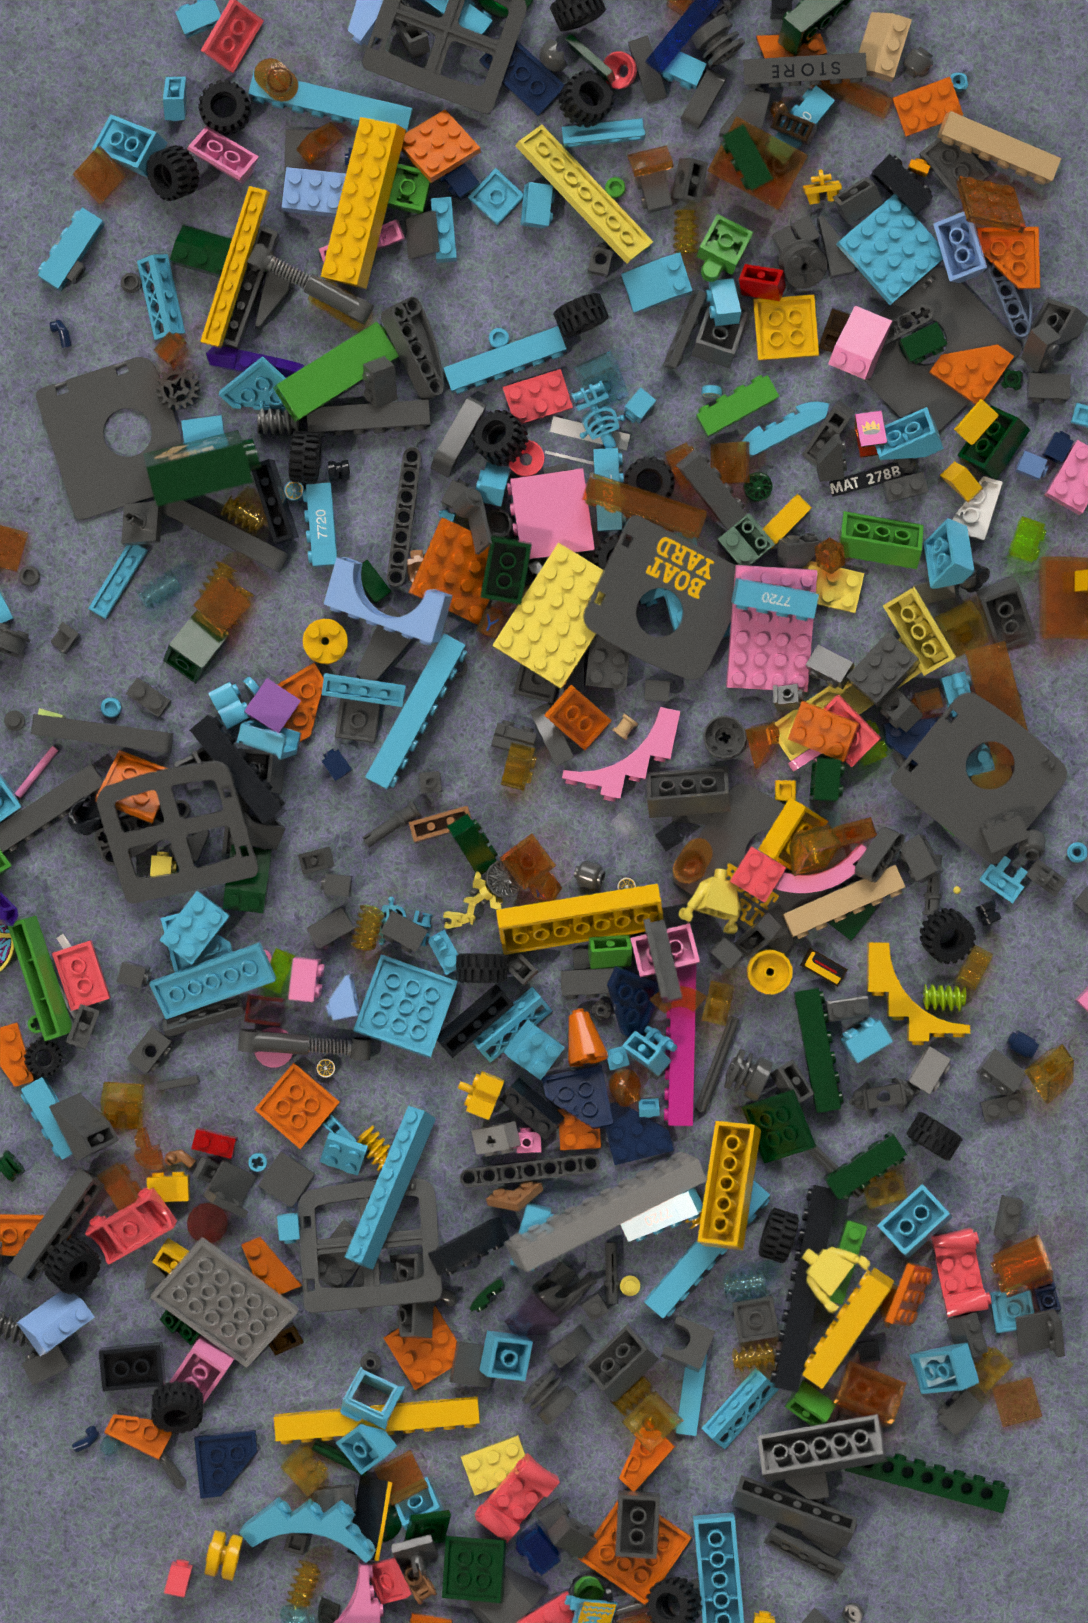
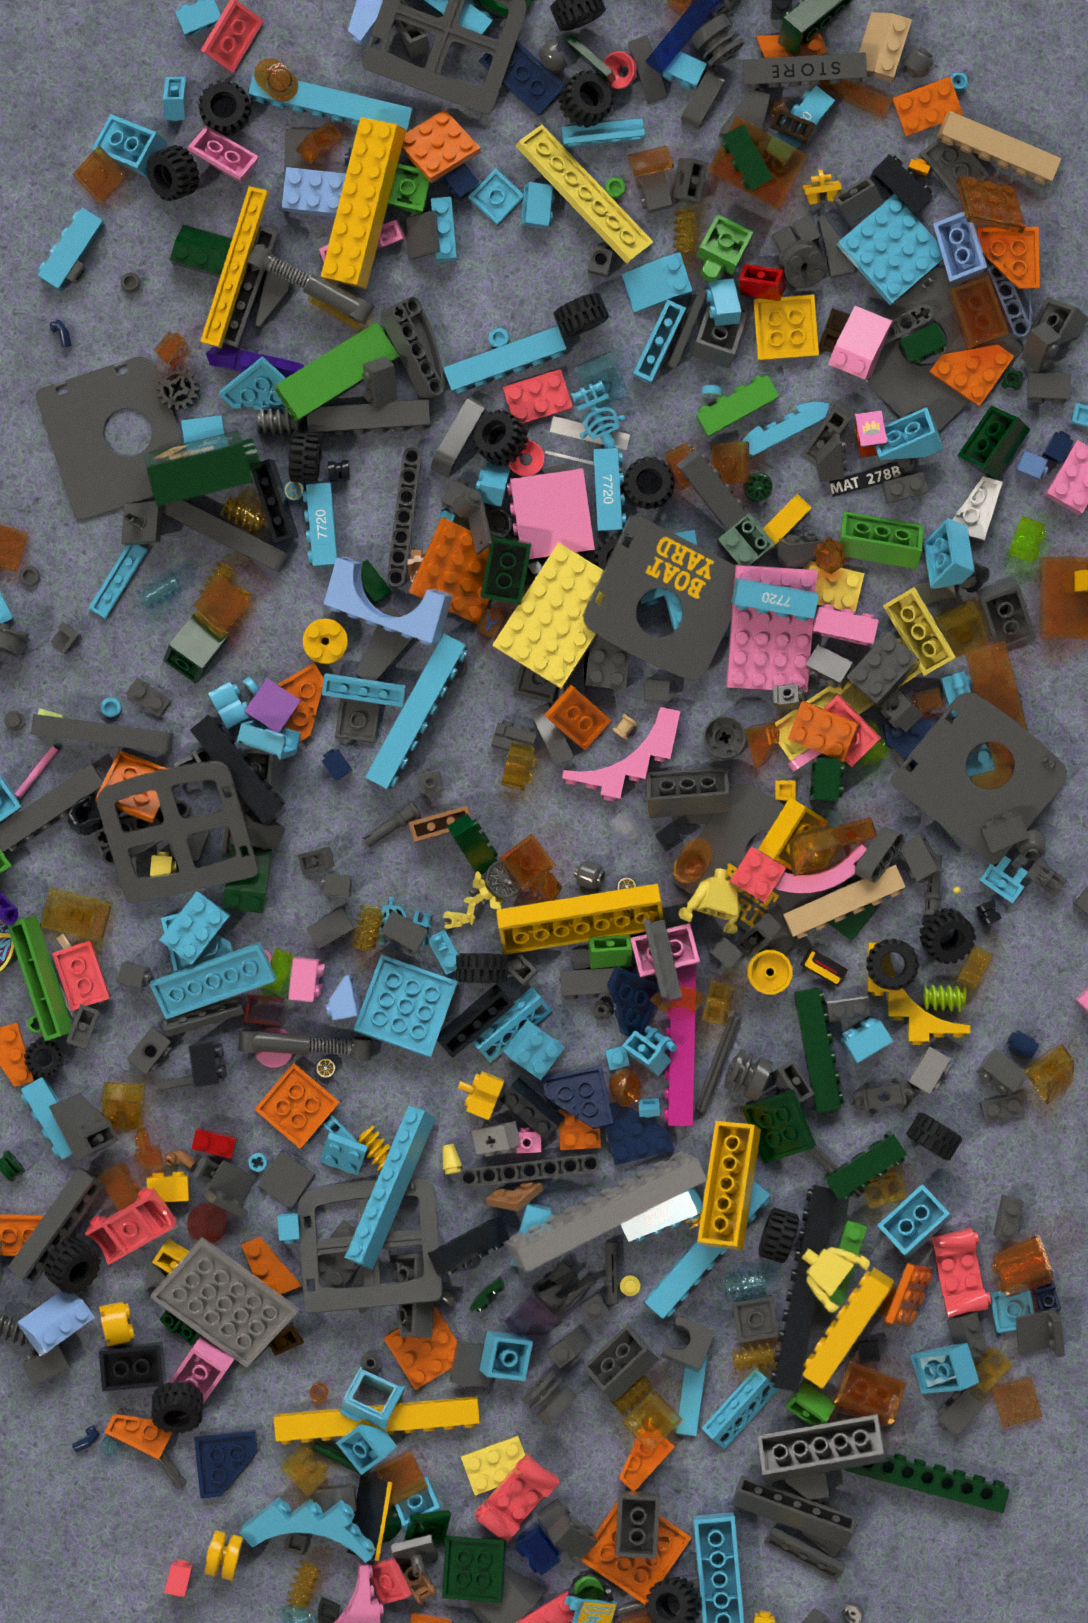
medium azure fence [137,254,185,340] -> none
orange cone [568,1009,608,1067] -> none
clear orange brick [582,472,707,539] -> none
medium azure brick [624,387,656,424] -> none
yellow slope [940,461,983,503] -> none
yellow slope [954,399,999,445] -> none
medium azure plate [1067,842,1088,863] -> none
none -> clear yellow slope [40,887,112,942]
none -> yellow brick [99,1301,134,1347]
none -> black brick [188,1040,227,1087]
none -> clear orange bush [310,1382,328,1402]
none -> light yellow cone [442,1144,462,1175]
none -> medium azure brick [632,300,686,385]
none -> bright pink brick [812,604,879,647]
none -> black tyre [866,939,919,991]
none -> clear orange brick [947,276,1009,350]

